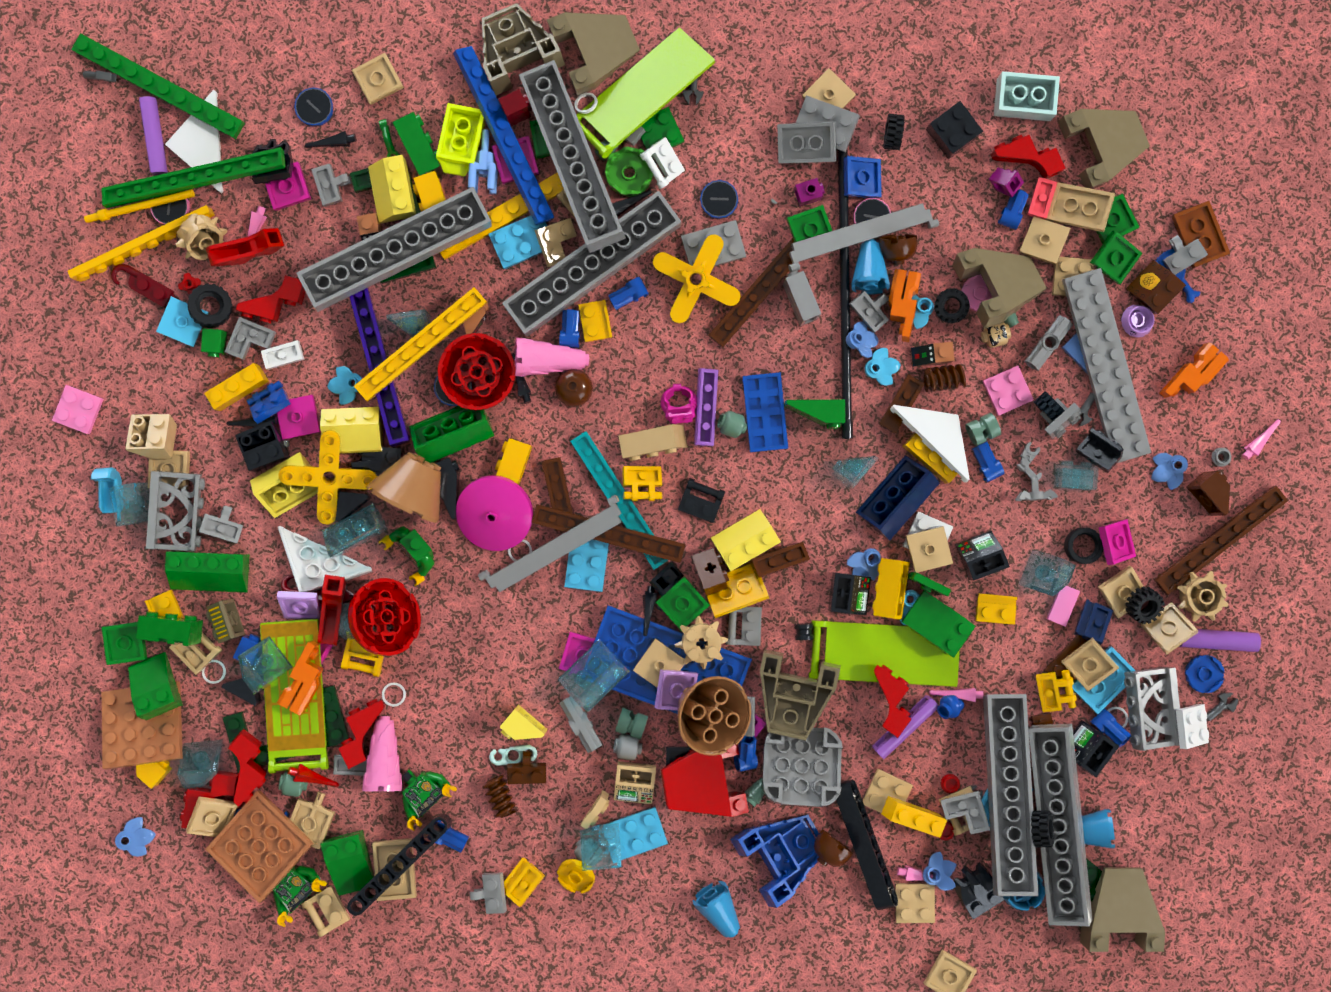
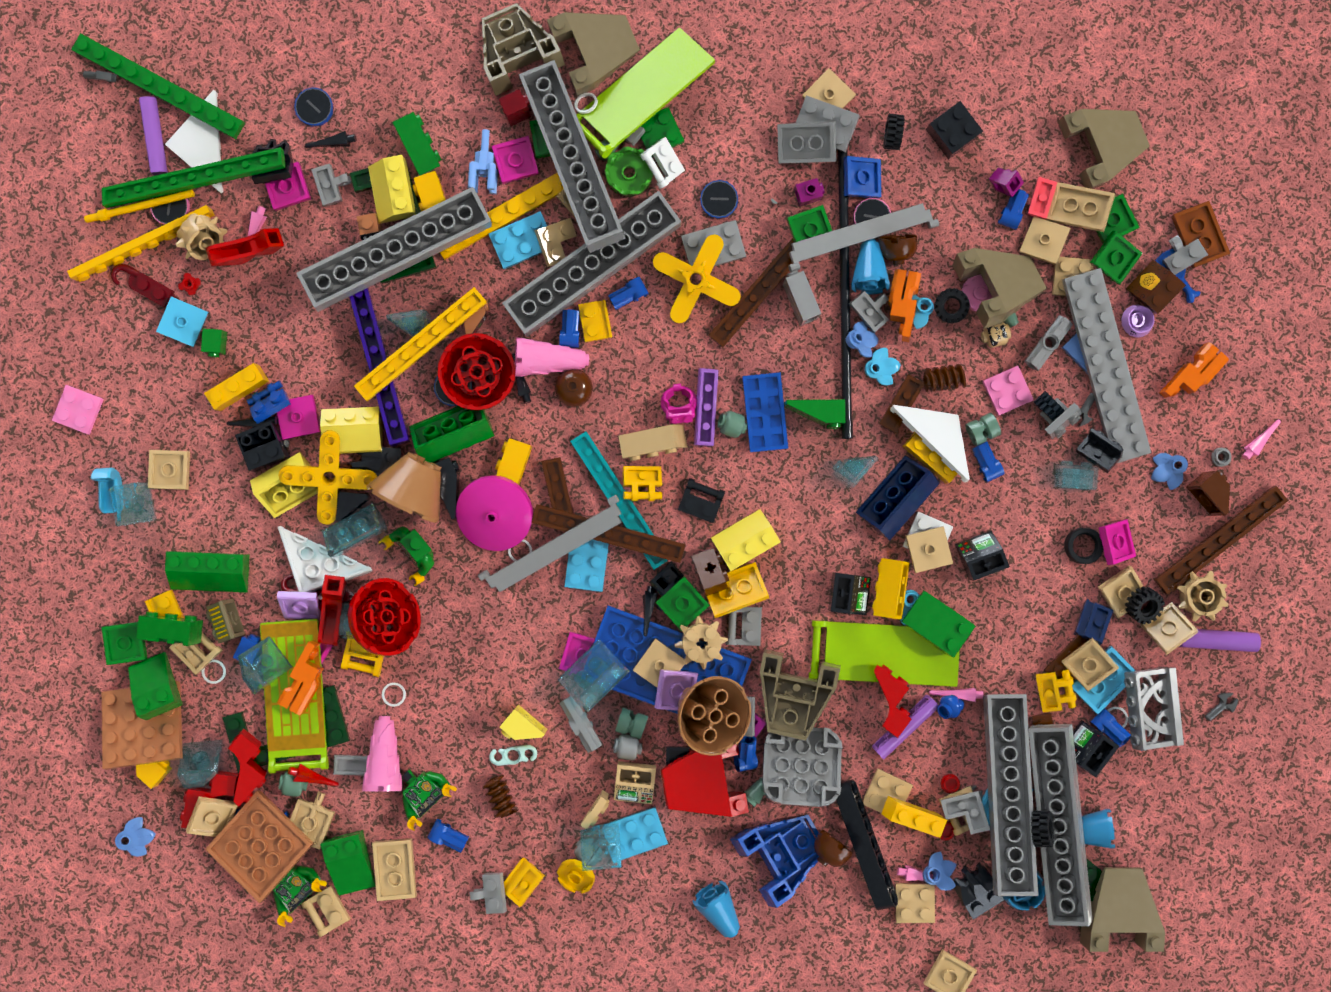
tan slope [125,414,177,459] -> none
light grey fence [146,470,205,552] -> none
black tyre [187,283,232,328] -> none
light grey plate [198,506,243,544] -> none
black slope [221,675,262,706] -> none
light grey plate [225,317,277,360] -> none
red arch [236,275,306,324] -> none
white plate [261,340,305,370] -> none
medium azure plate [327,366,363,405] -> none
red arch [338,698,385,769] -> none
black beam [347,814,452,916] -> none
tan plate [352,53,404,105] -> none
green arm [379,119,399,157] -> none
neon yellow slope [436,103,485,177] -> none
blue plate [453,46,554,225] -> none
reddish brown plate [507,751,546,784] -> none
black piece [612,190,652,217] -> none
dark grey bar [683,78,704,105] -> none
reddish brown plate [750,542,810,579] -> none
black wheel [794,623,814,640] -> none
medium blue plate [846,548,881,581] -> none
green plate [908,572,951,596] -> none
slope [911,342,955,367] -> none
yellow plate [975,593,1017,625] -> none
red arch [990,135,1066,179] -> none
light aqua brick [994,71,1060,121] -> none
light grey piece [1015,442,1058,501] -> none
clear light blue slope [1019,549,1076,596] -> none
bright pink tile [1047,584,1080,627] -> none
white plate [1176,704,1209,749] -> none
blue tile [1185,655,1225,693] -> none

